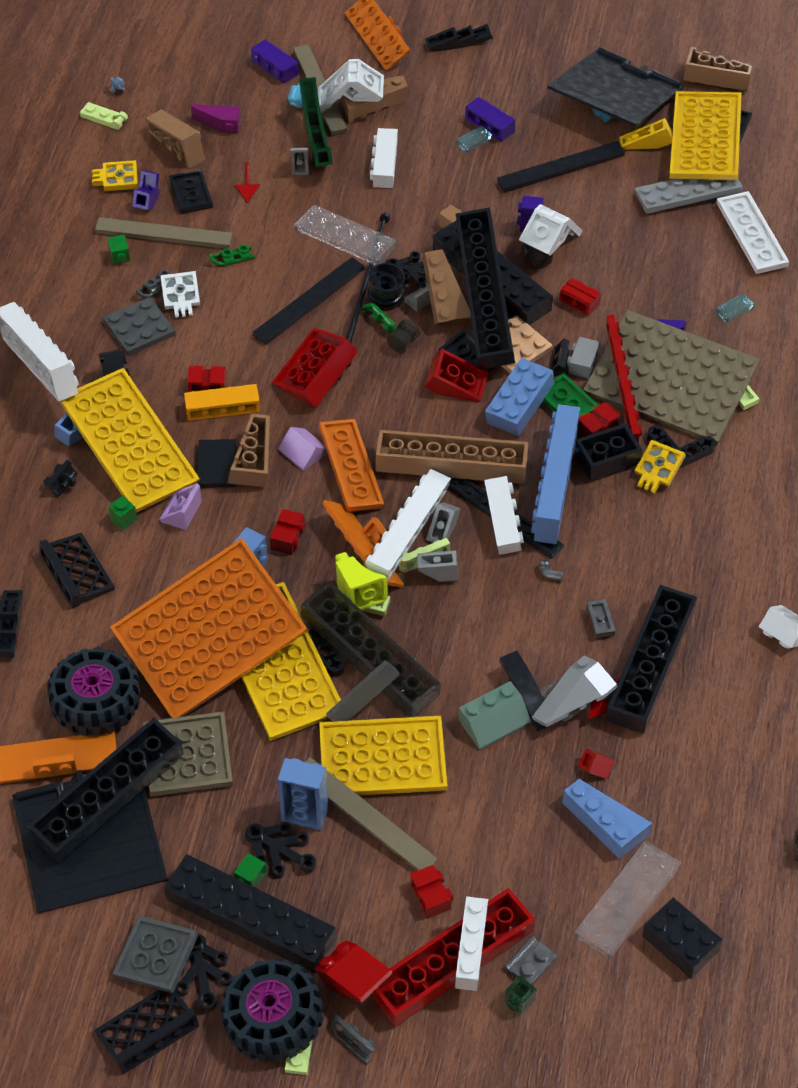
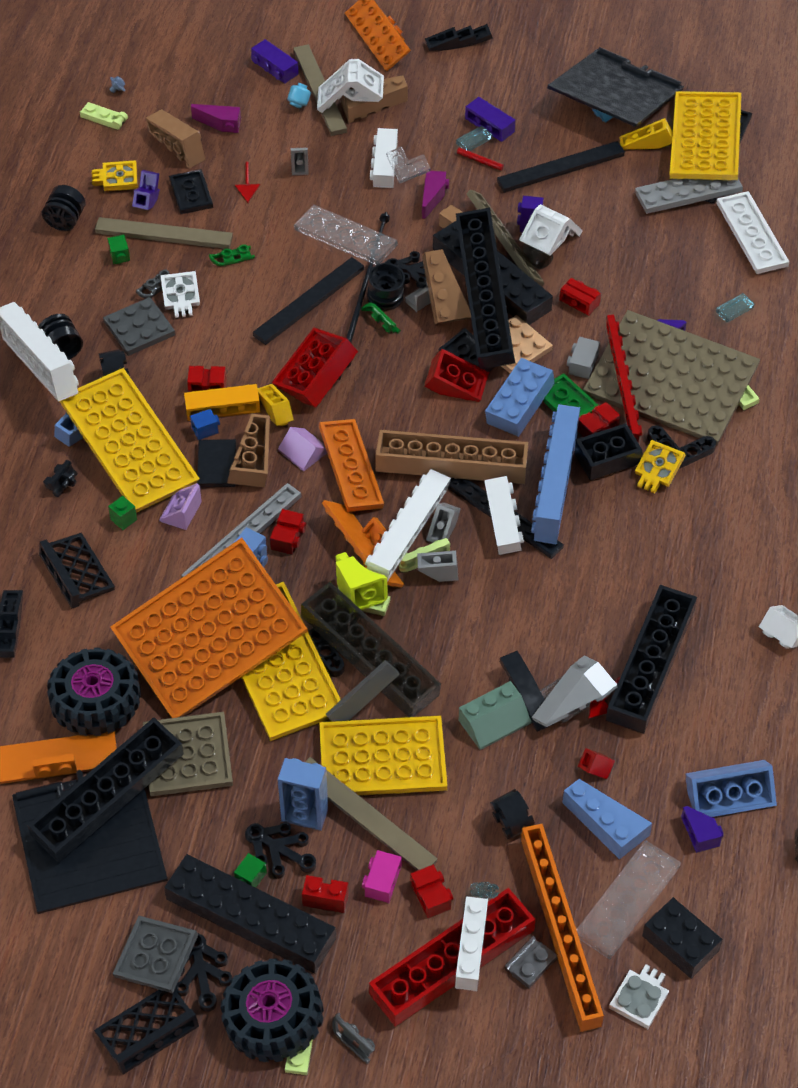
dark green arch [299,77,333,167] -> none
red slope [315,940,393,1003] -> none
clear smoke wheel [387,319,420,353] -> none
clear green brick [504,975,537,1015] -> none
flat silver arm [538,559,563,582] -> none
black plate [550,338,570,377] -> none
flat silver plate [586,599,616,638] -> none
medium nougat wedge [683,46,752,91] -> none
none -> black wheel [38,314,83,360]
none -> black wheel [42,185,86,231]
none -> light grey plate [181,483,301,578]
none -> blue brick [190,409,220,440]
none -> yellow slope [257,384,294,426]
none -> red brick [302,875,349,913]
none -> dark pink brick [362,850,402,903]
none -> clear plate [386,146,431,184]
none -> magenta slope [422,170,449,219]
none -> red bar [457,147,504,171]
none -> dark tan tile [467,190,545,286]
none -> clear light blue pin [470,882,499,899]
none -> black brick [490,789,535,839]
none -> orange brick [521,824,604,1032]
none -> piece [609,964,669,1029]
none -> dark purple slope [681,806,724,853]
none -> medium blue slope [685,760,777,817]

